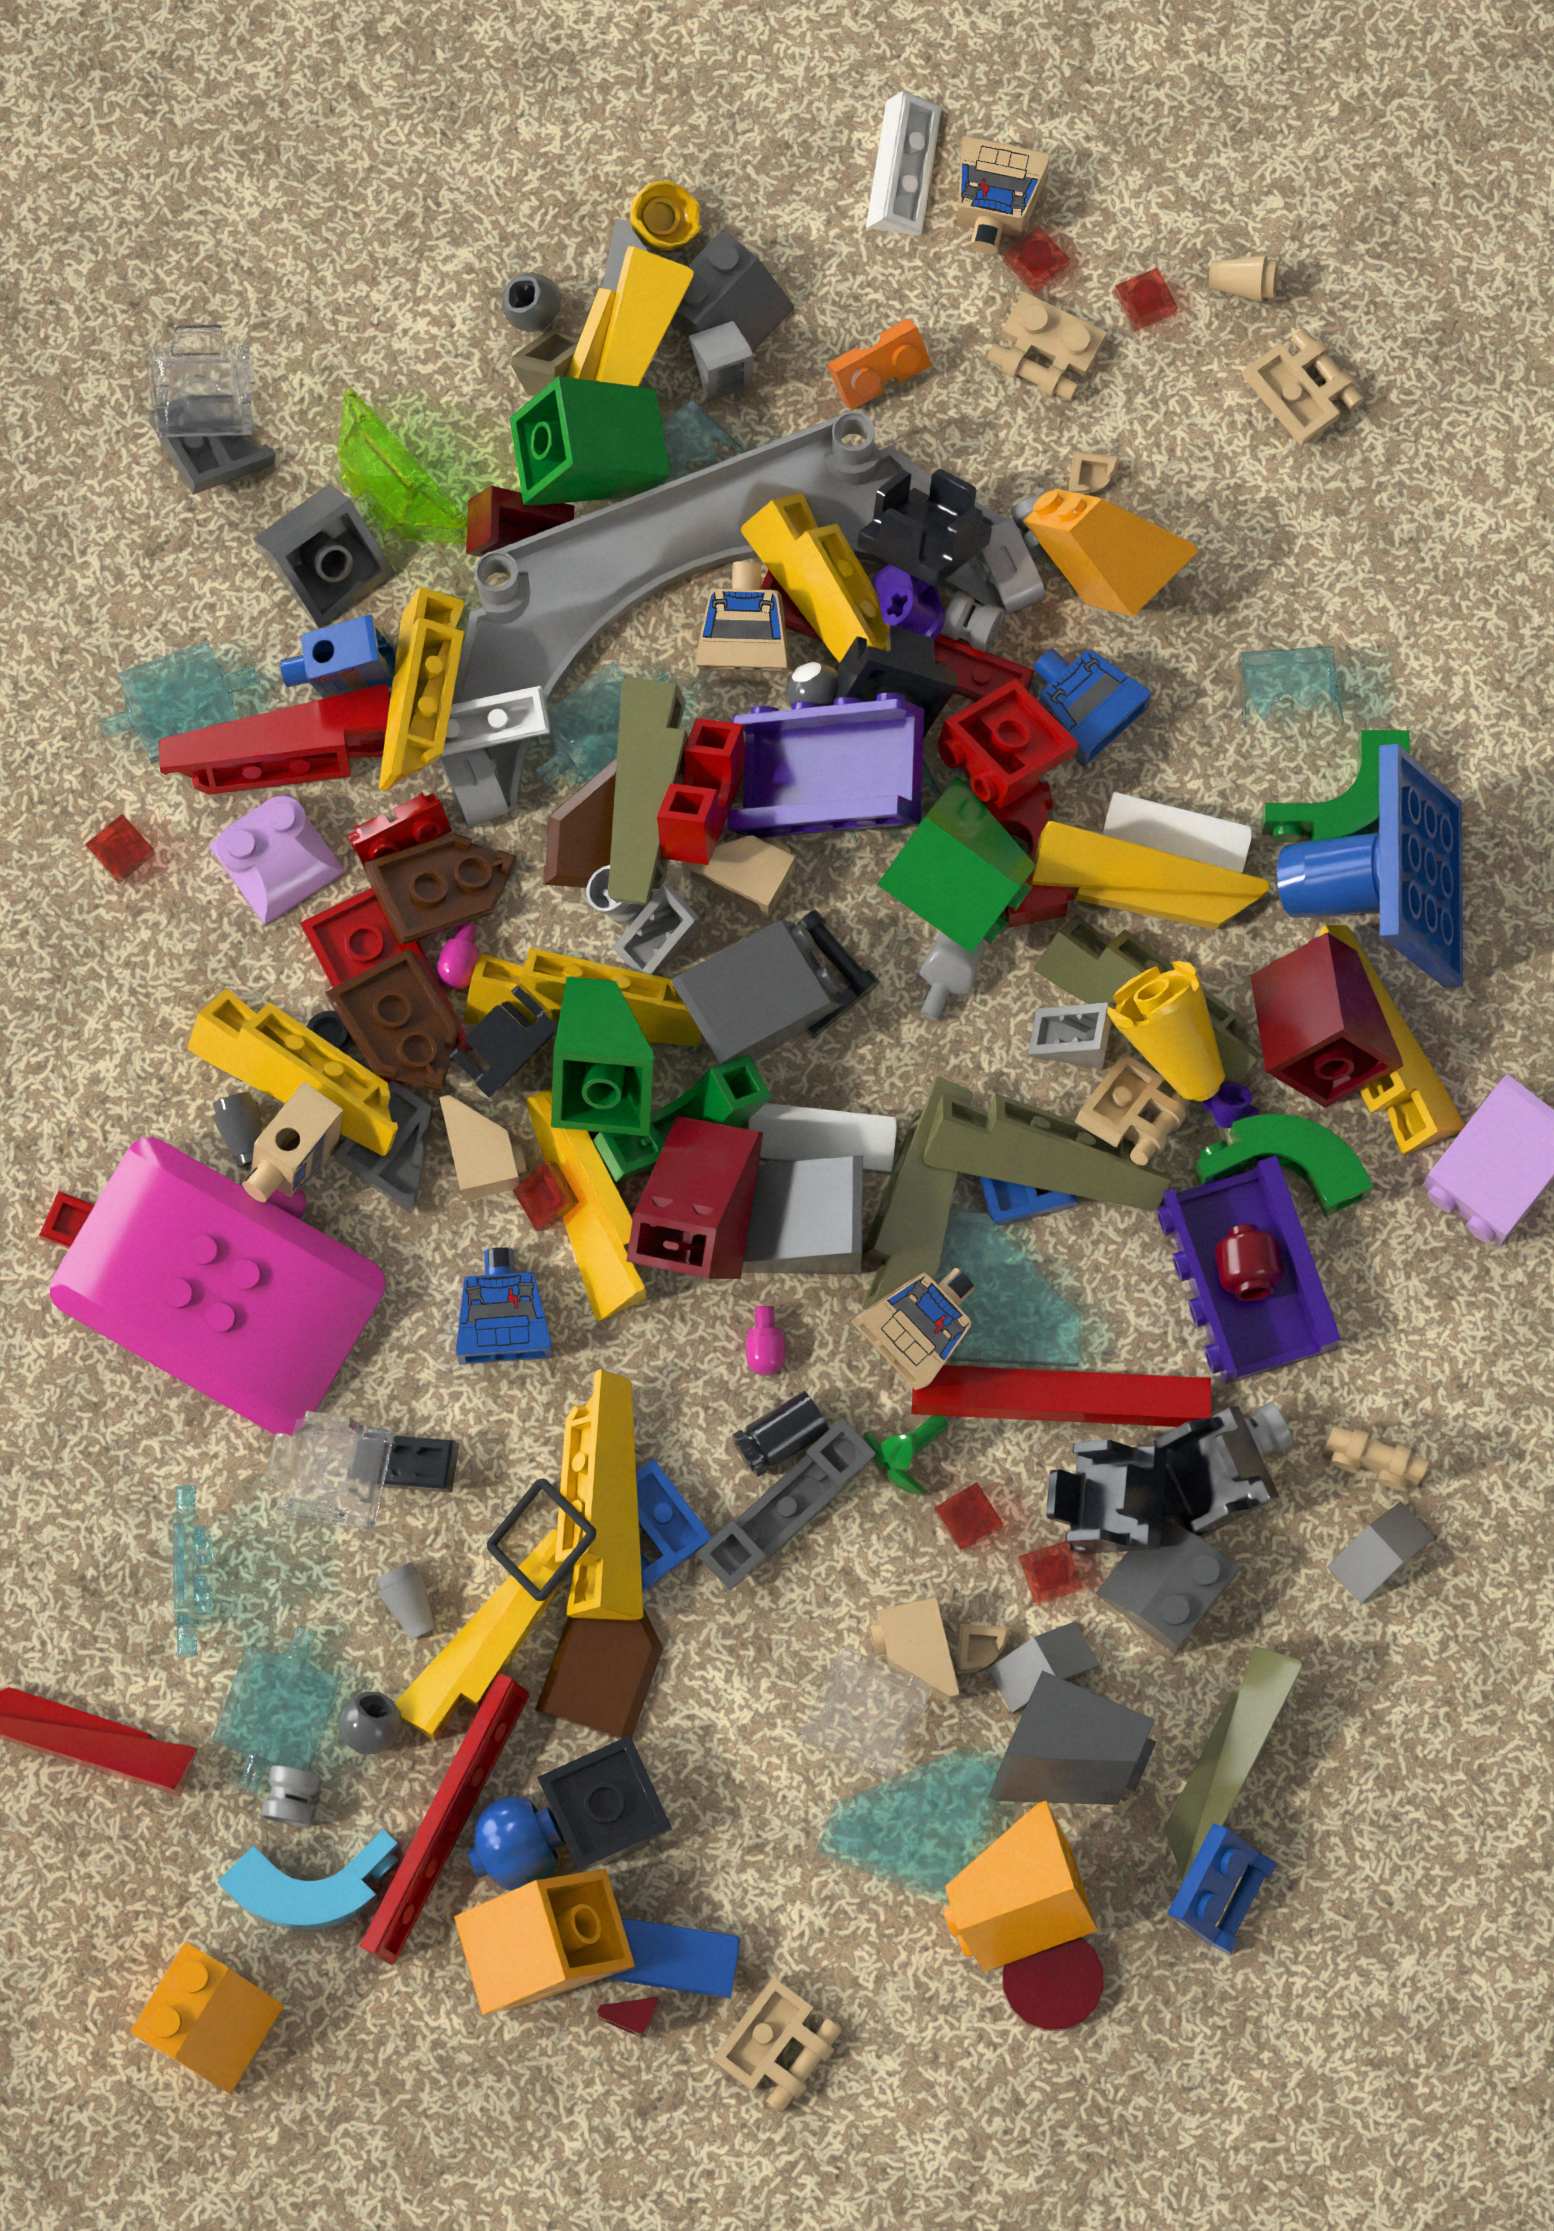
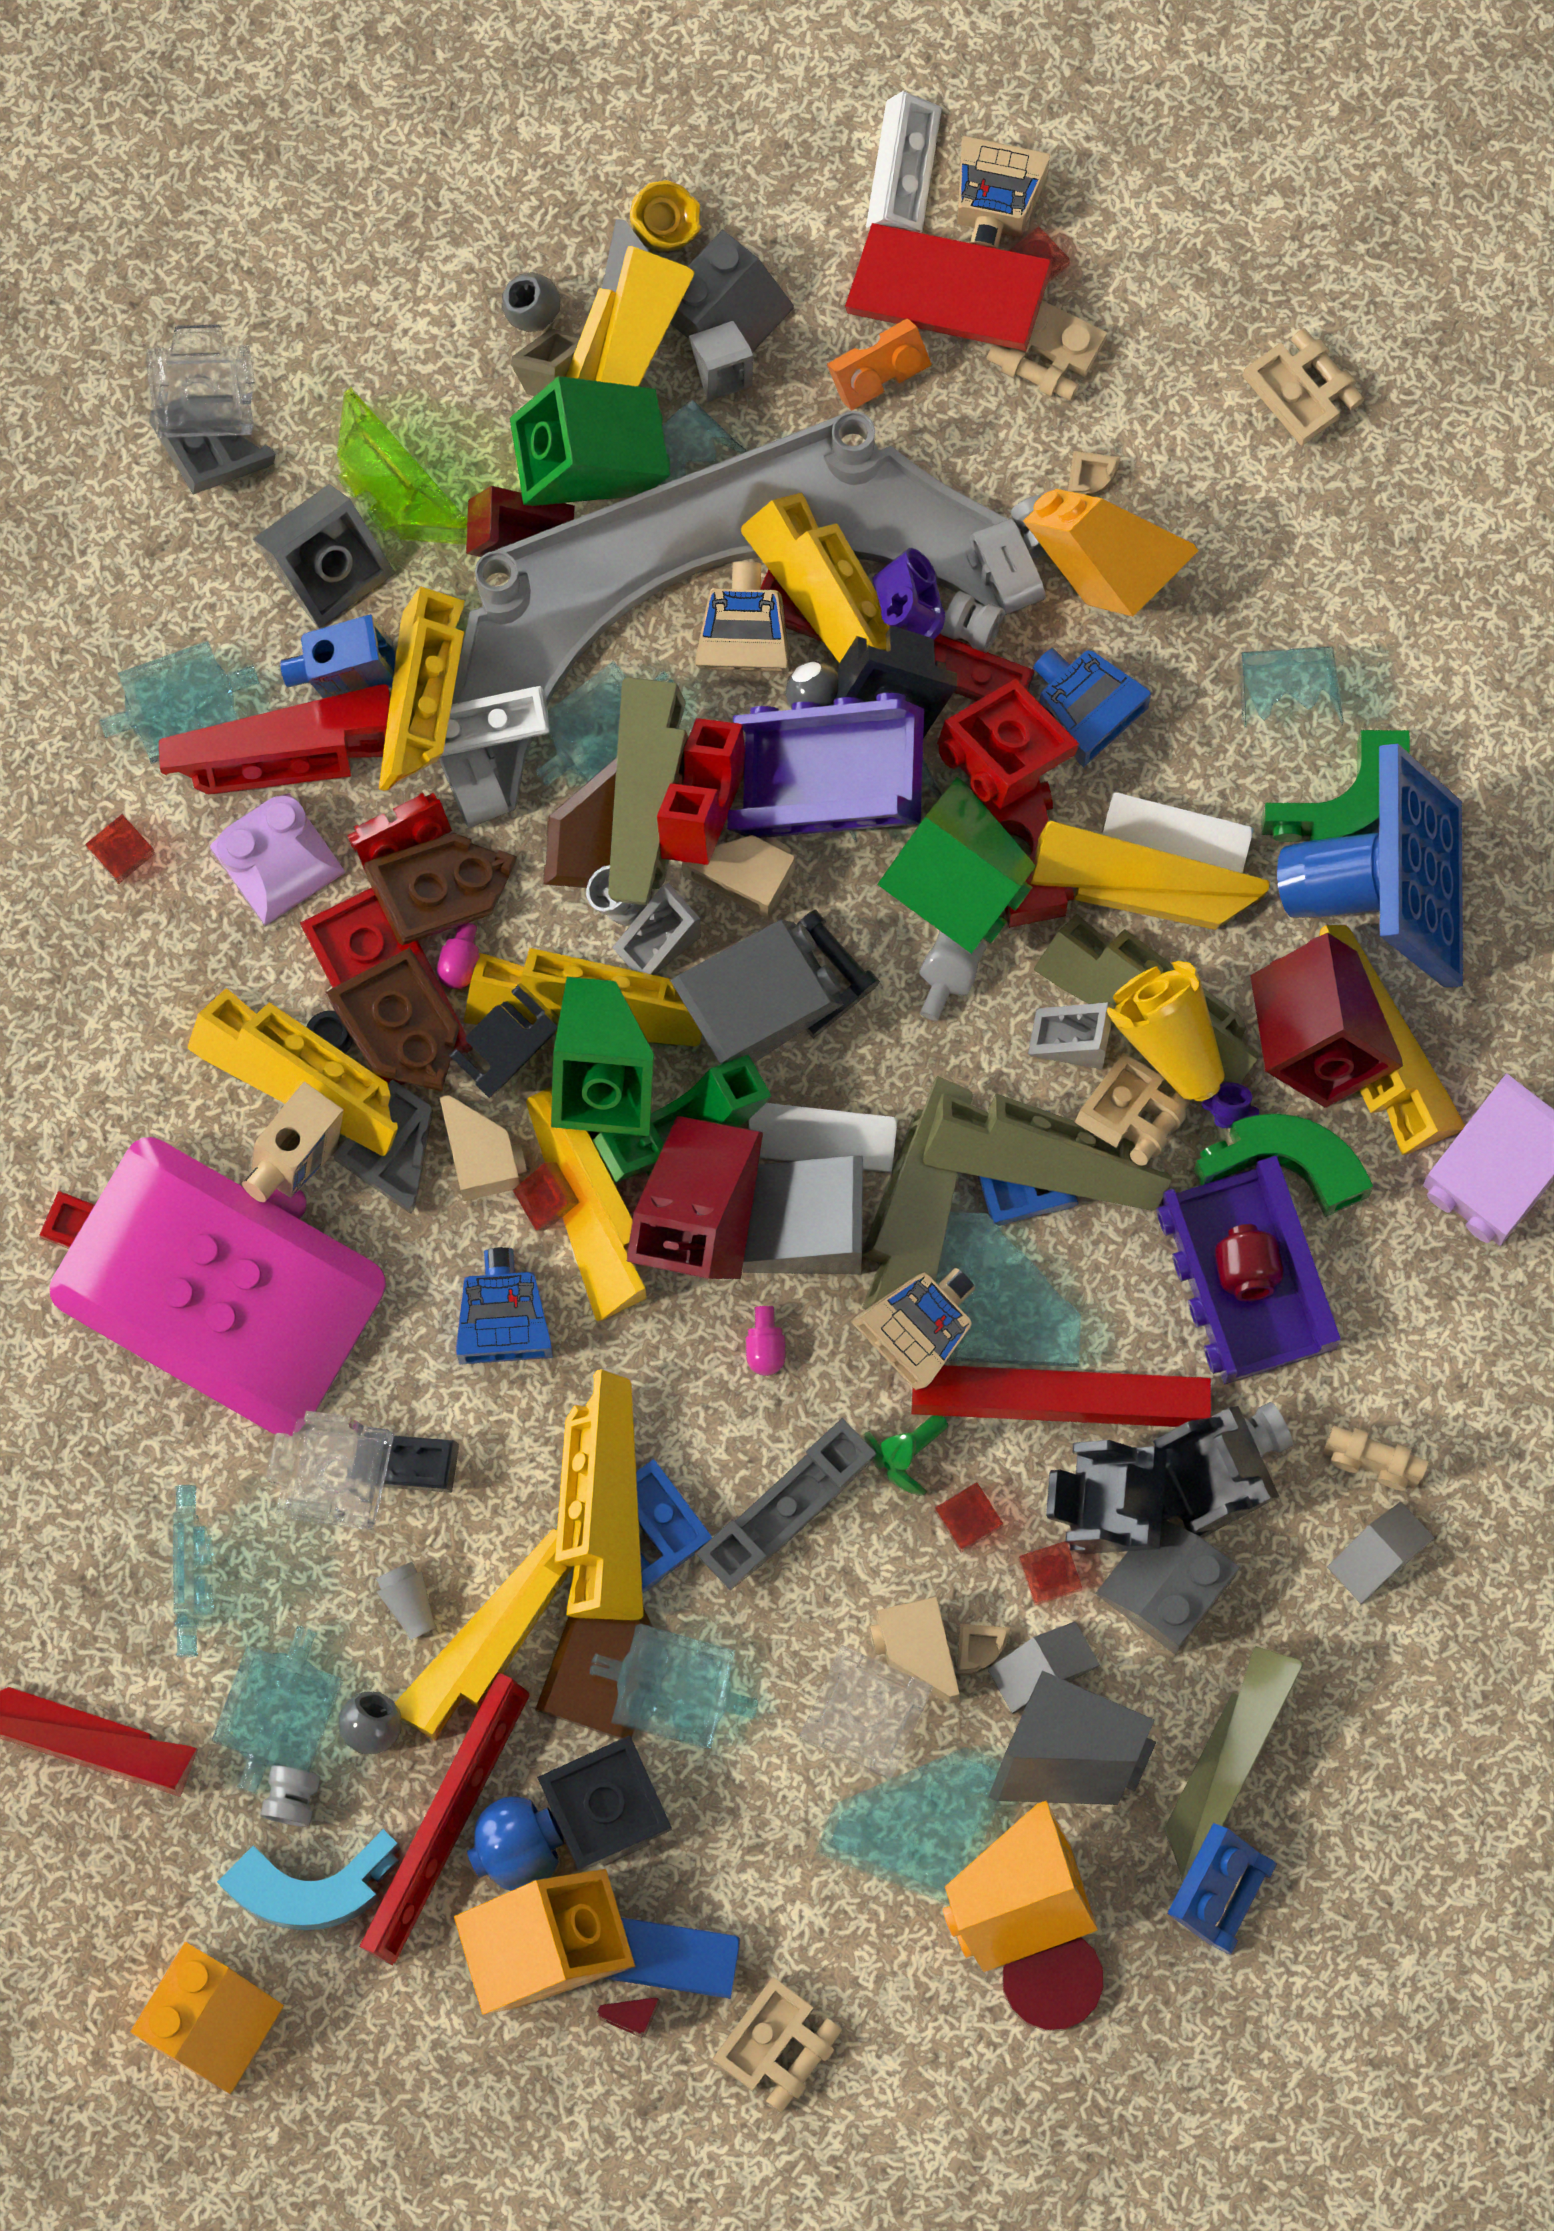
dark grey cone [211,1092,262,1167] -> none
black piece [487,1478,596,1601] -> none
black piece [732,1391,829,1477] -> none
black panel [857,469,992,588] -> none
clear red plate [1114,267,1178,332] -> none
tan cone [1209,255,1279,302] -> none
none -> clear light blue plate [590,1624,758,1749]
none -> red tile [845,223,1053,351]

